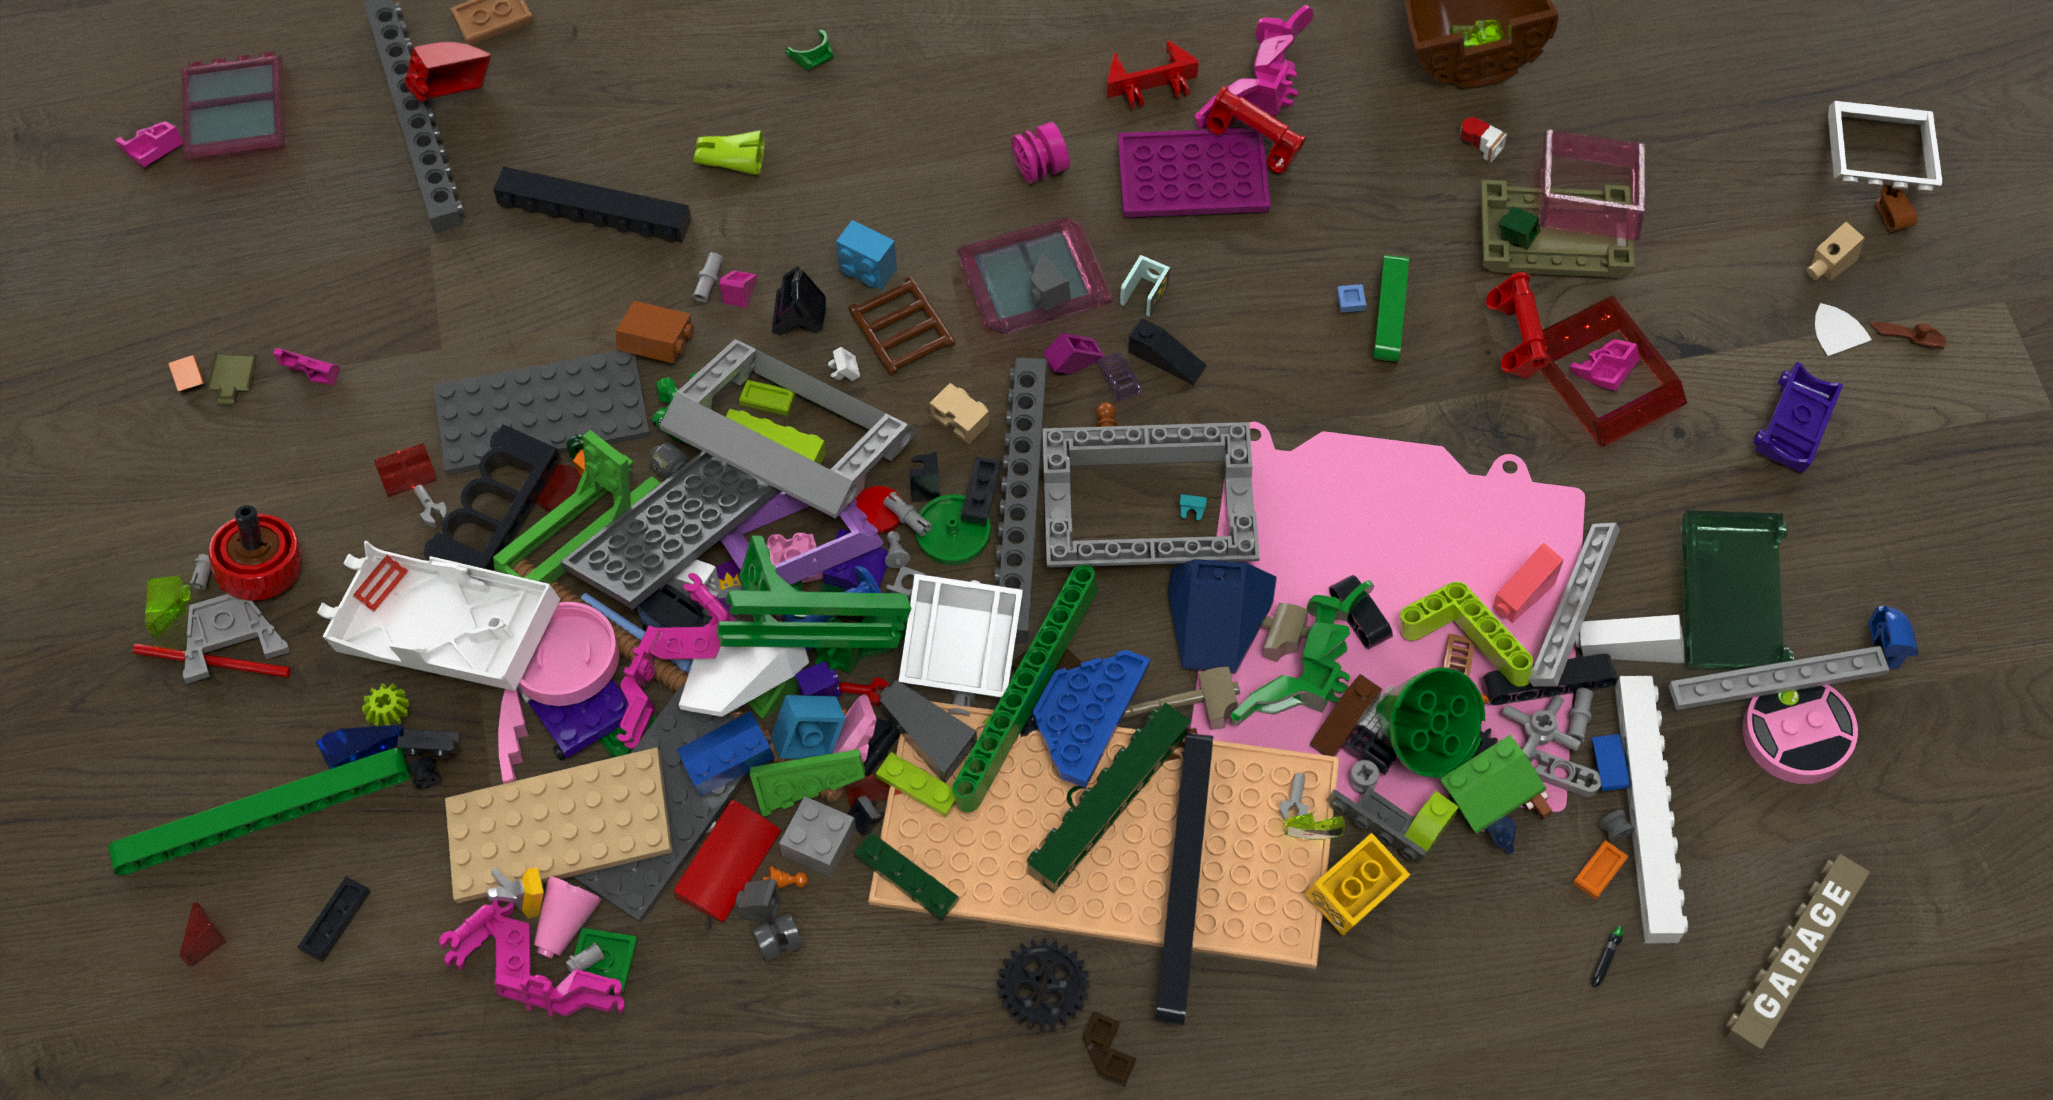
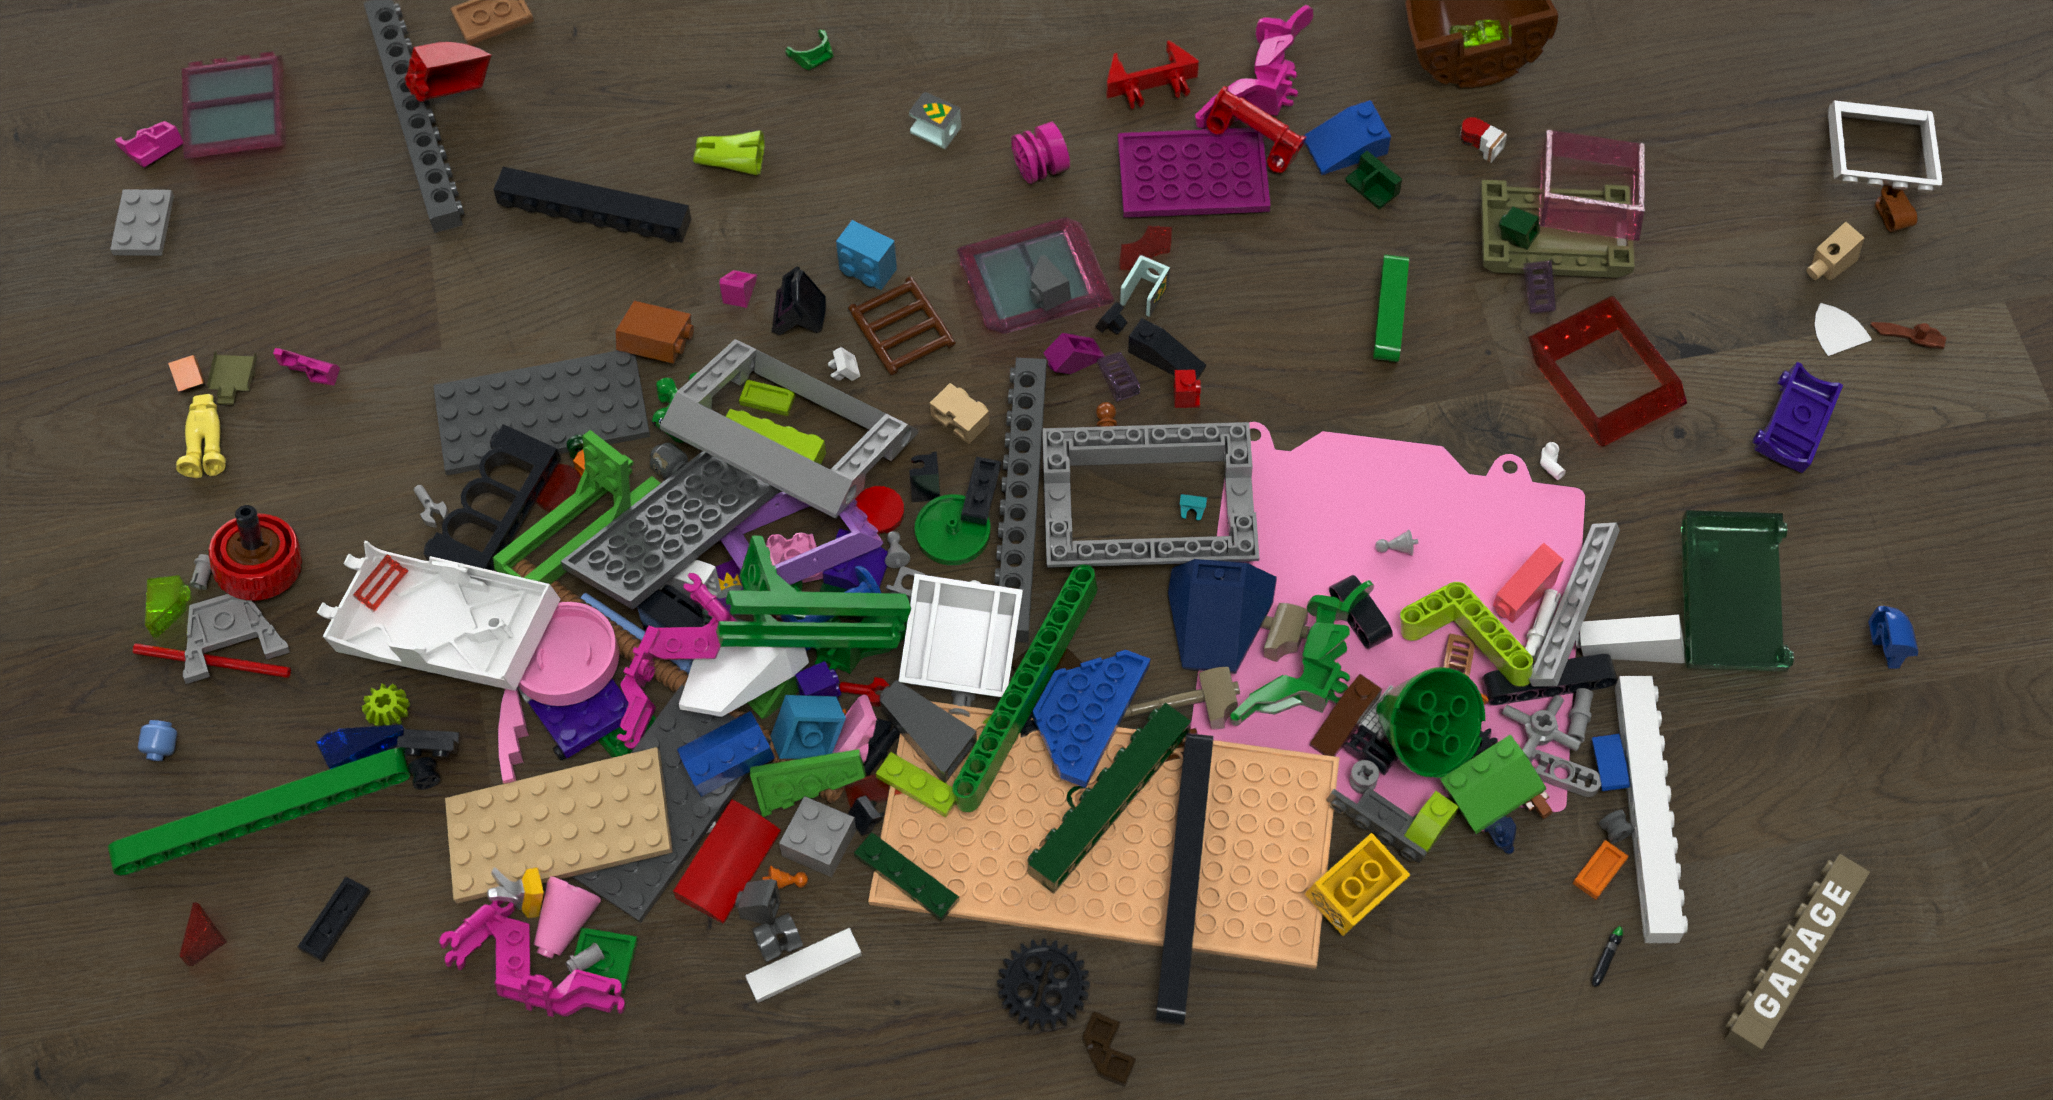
clear red panel [374,443,437,497] -> none
light grey pin [692,252,723,303] -> none
light grey pin [883,492,932,537] -> none
light grey bar [1279,773,1309,825] -> none
clear neon green slope [1283,813,1346,840] -> none
medium blue plate [1337,284,1366,313] -> none
red piece [1486,272,1550,379] -> none
dark pink slope [1570,339,1640,391] -> none
light grey plate [1669,646,1889,710] -> none
piece [1742,685,1858,784] -> none
none -> light grey plate [110,190,174,255]
none -> medium blue head [138,720,177,761]
none -> light yellow piece [176,394,226,478]
none -> white tile [745,928,861,1003]
none -> piece [909,92,961,149]
none -> black tile [1095,301,1128,335]
none -> clear red tile [1120,226,1172,270]
none -> red brick [1173,370,1201,408]
none -> blue slope [1304,100,1391,175]
none -> dark green panel [1345,151,1402,209]
none -> light grey piece [1375,529,1418,555]
none -> clear purple slope [1524,260,1556,313]
none -> white pin [1525,589,1561,664]
none -> white arm [1540,442,1566,480]

